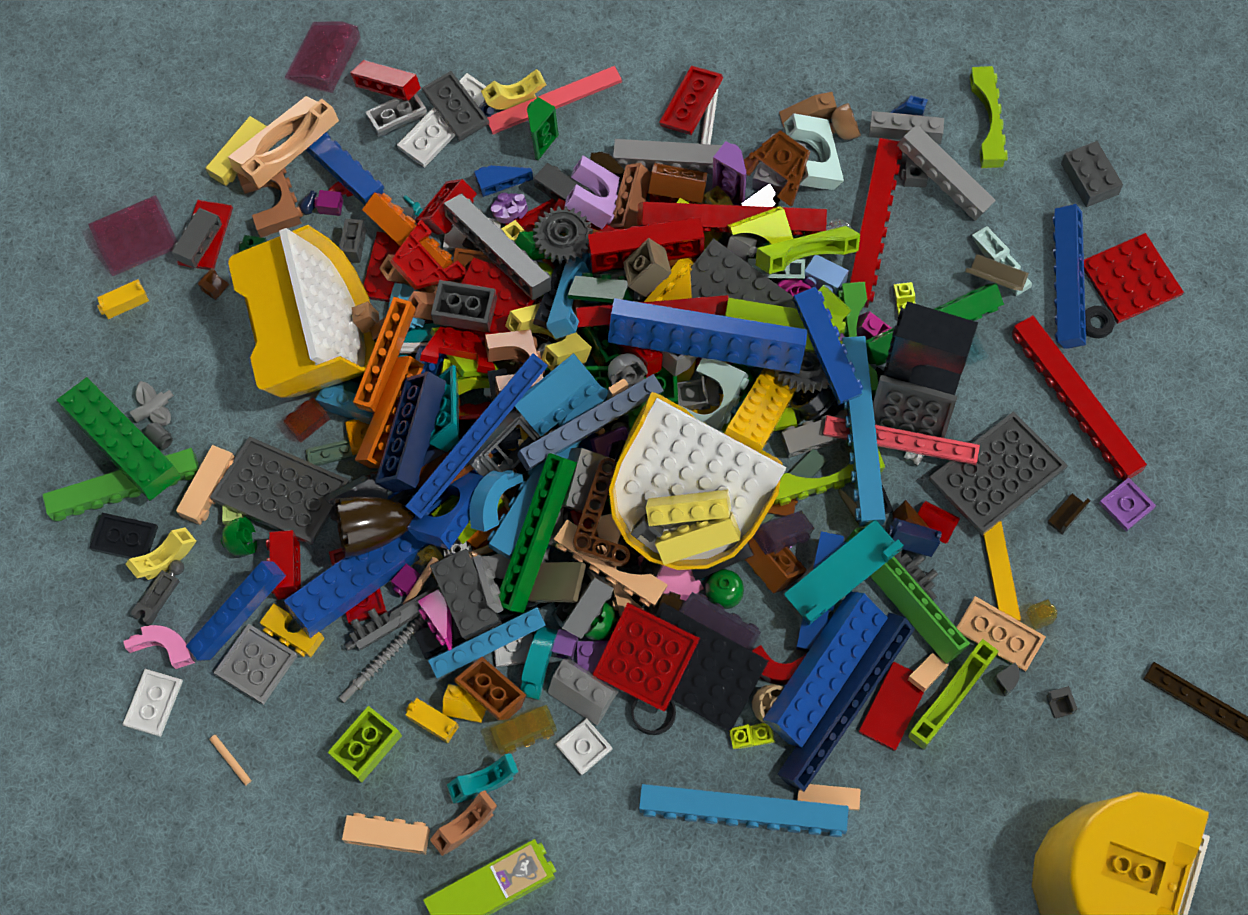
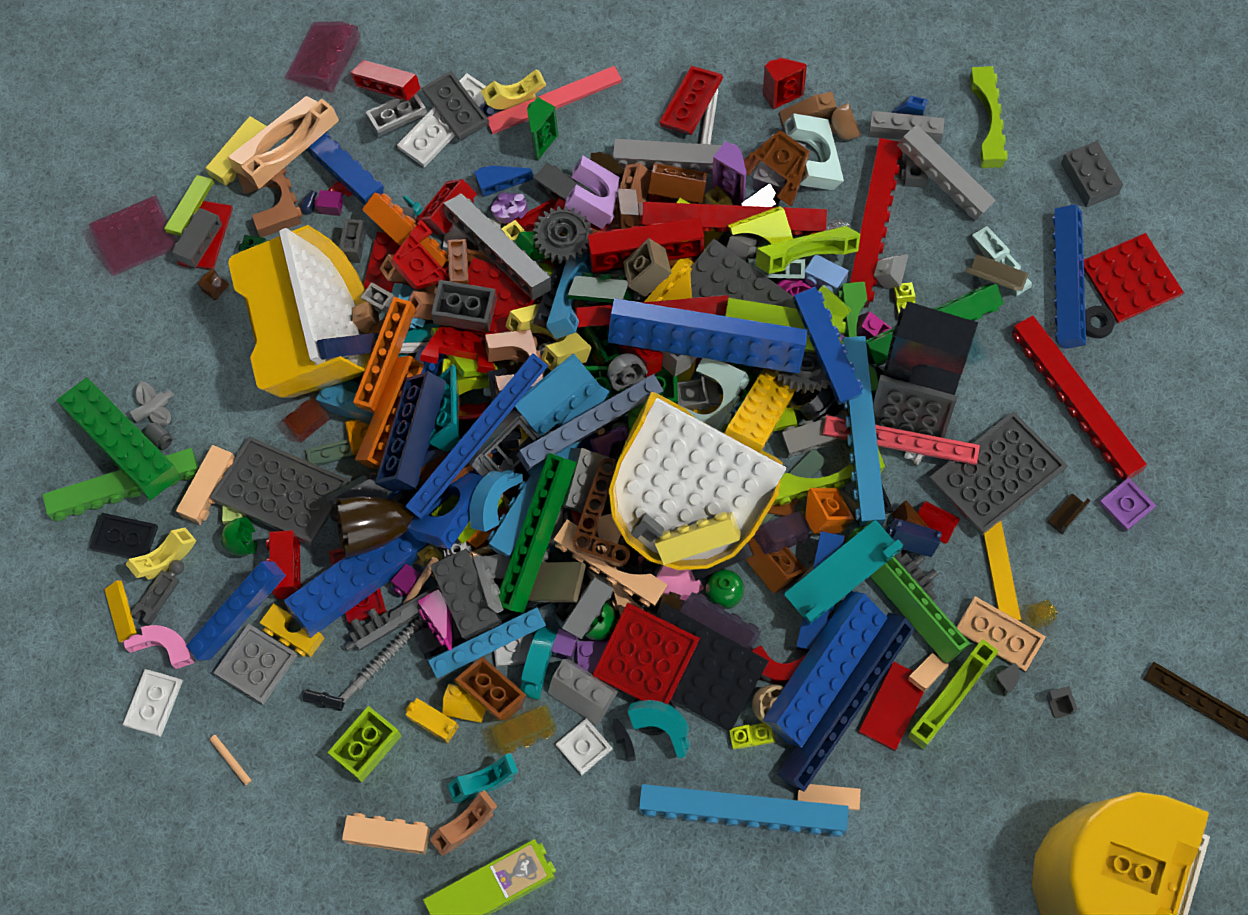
yellow brick [97,279,149,319] -> none
light nougat tile [606,379,628,401] -> none
light yellow brick [646,490,731,526] -> none
none -> yellow tile [104,580,137,642]
none -> lime tile [164,175,214,236]
none -> black pin [303,689,345,711]
none -> dark blue tile [317,332,380,360]
none -> light grey slope [361,282,395,314]
none -> dark orange tile [447,239,469,285]
none -> black slope [613,719,636,762]
none -> slope [617,189,640,230]
none -> teal arch [628,700,690,759]
none -> red slope [763,57,807,110]
none -> orange slope [805,488,855,534]
none -> light grey slope [874,254,908,289]

